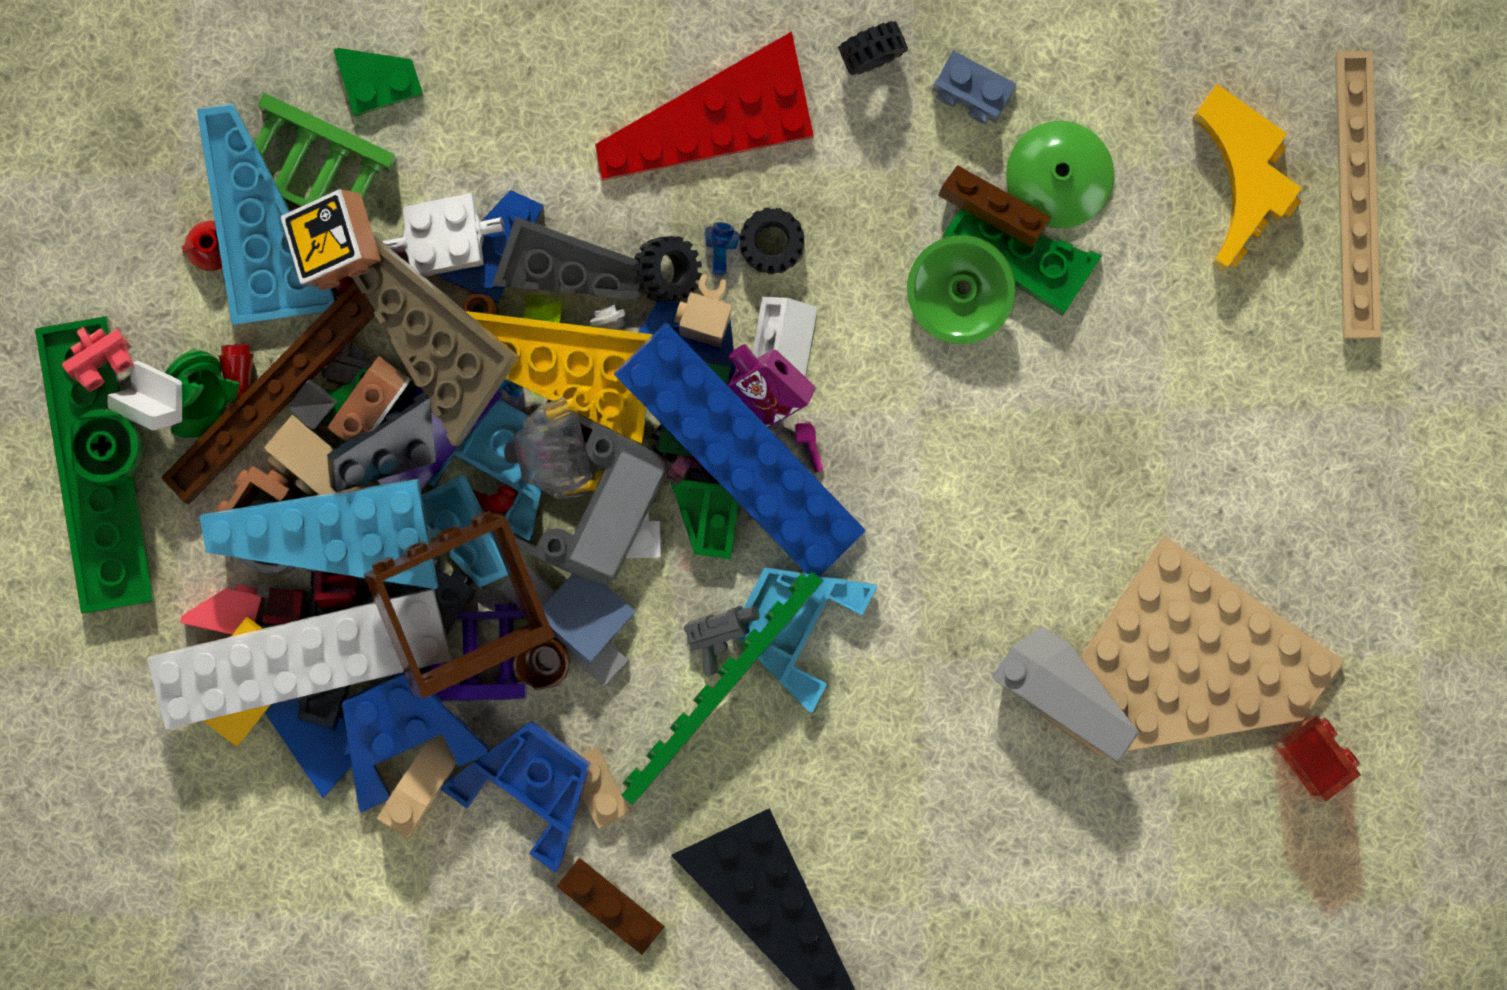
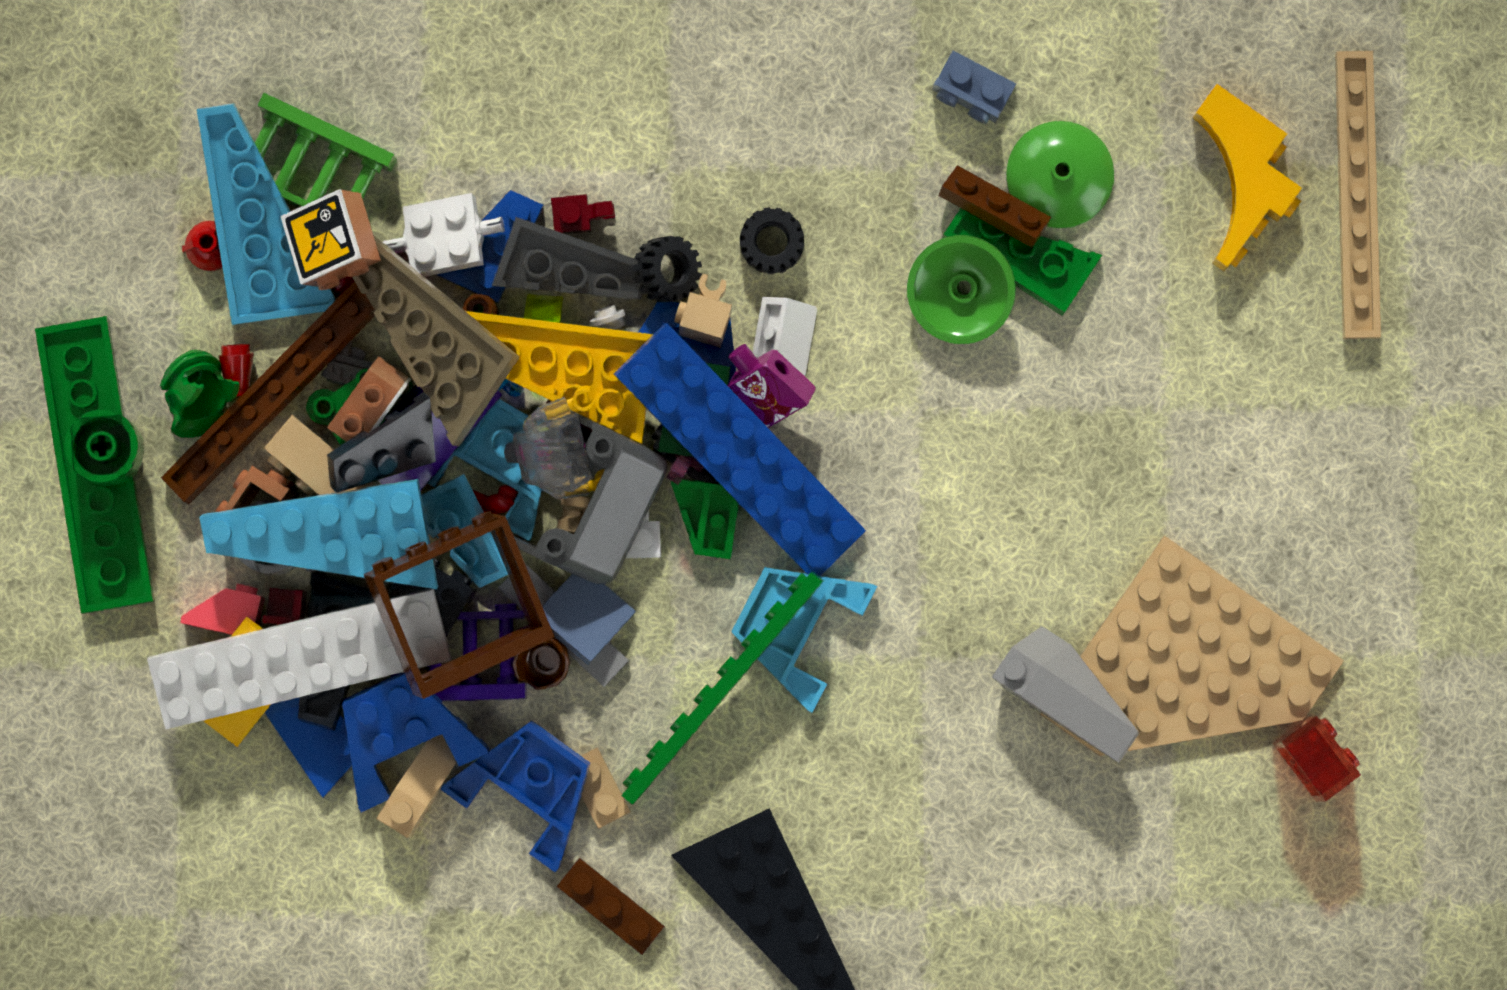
coral hips [62,327,134,392] -> none
white panel [108,361,182,431] -> none
dark grey slope [287,379,339,431] -> none
dark red panel [314,570,359,612] -> none
green wing [333,48,423,117] -> none
red wing [595,31,814,181] -> none
dark grey piece [684,606,760,675] -> none
clear blue plate [704,222,740,275] -> none
dark pink hand [795,423,823,472] -> none
black tyre [838,21,908,75] -> none
none -> dark red plate [551,194,615,234]
none -> tan wheel [557,494,591,534]

